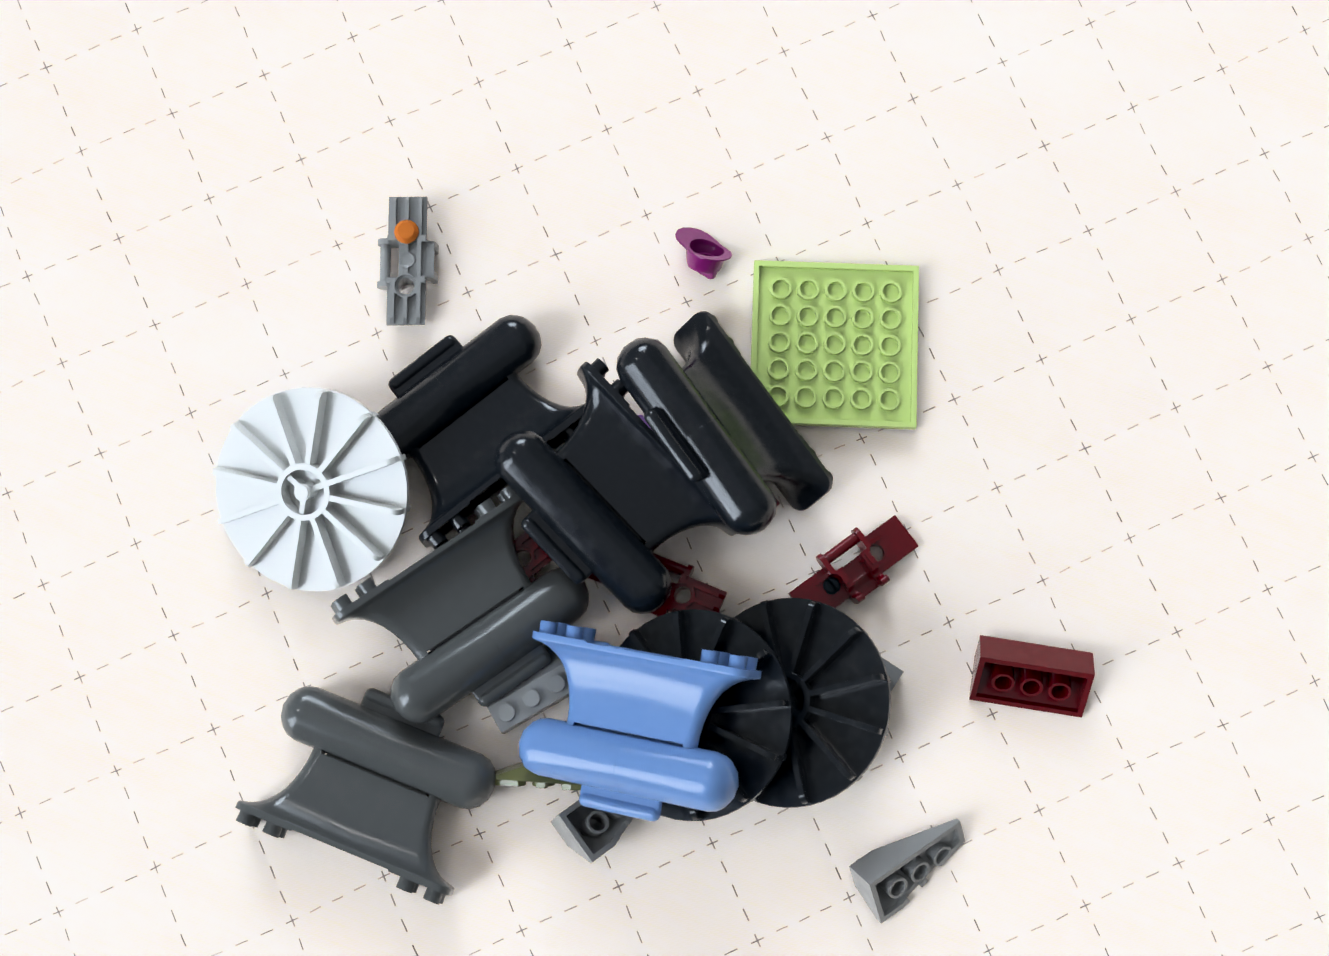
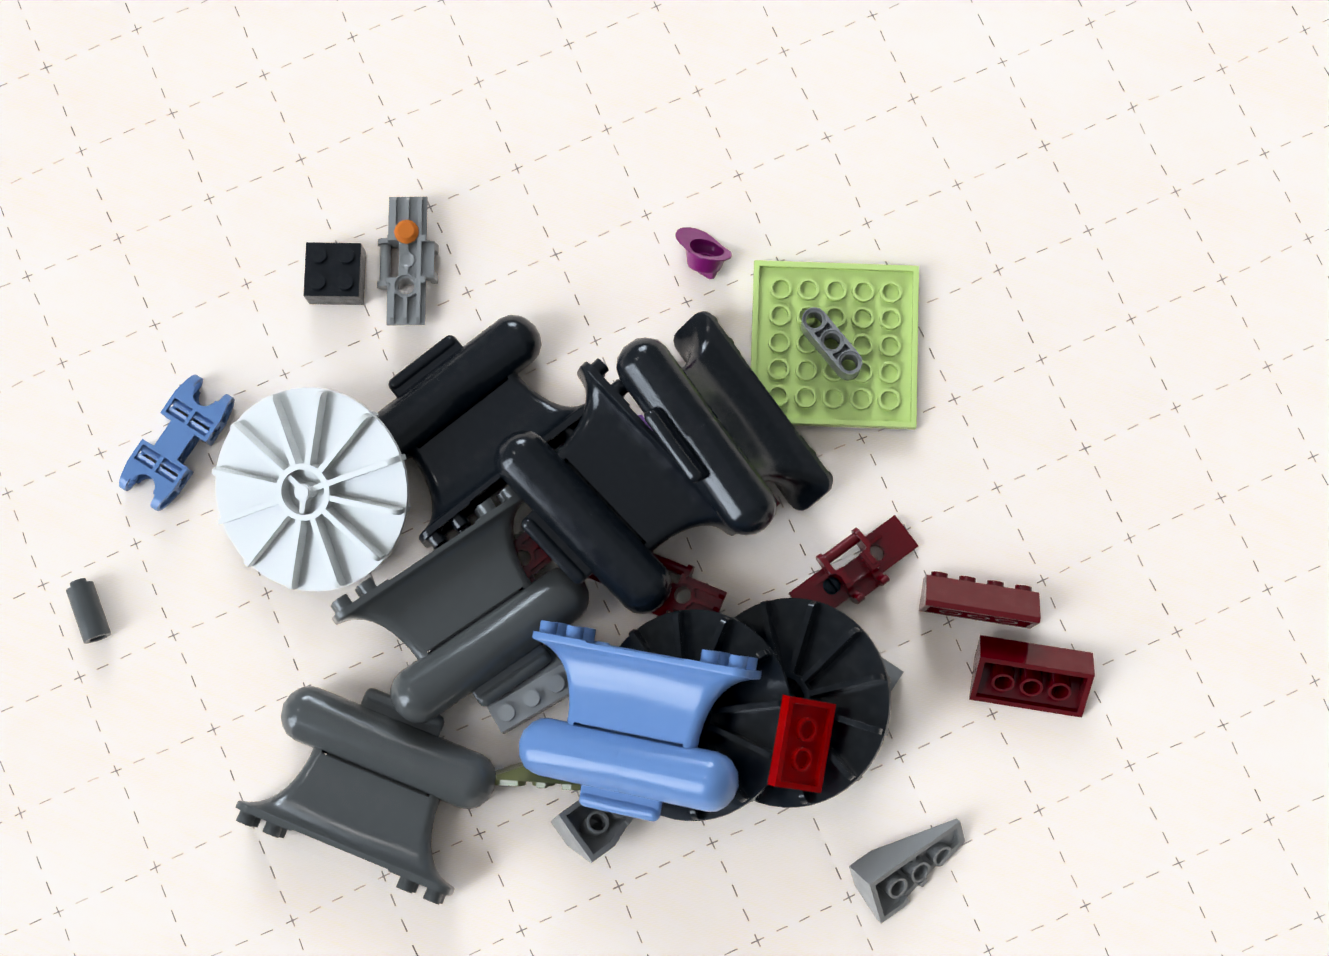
none -> dark grey brick [66,578,111,644]
none -> medium blue piece [119,374,235,511]
none -> black brick [303,242,366,305]
none -> red plate [767,695,836,793]
none -> light grey beam [800,307,863,380]
none -> dark red slope [919,571,1041,629]

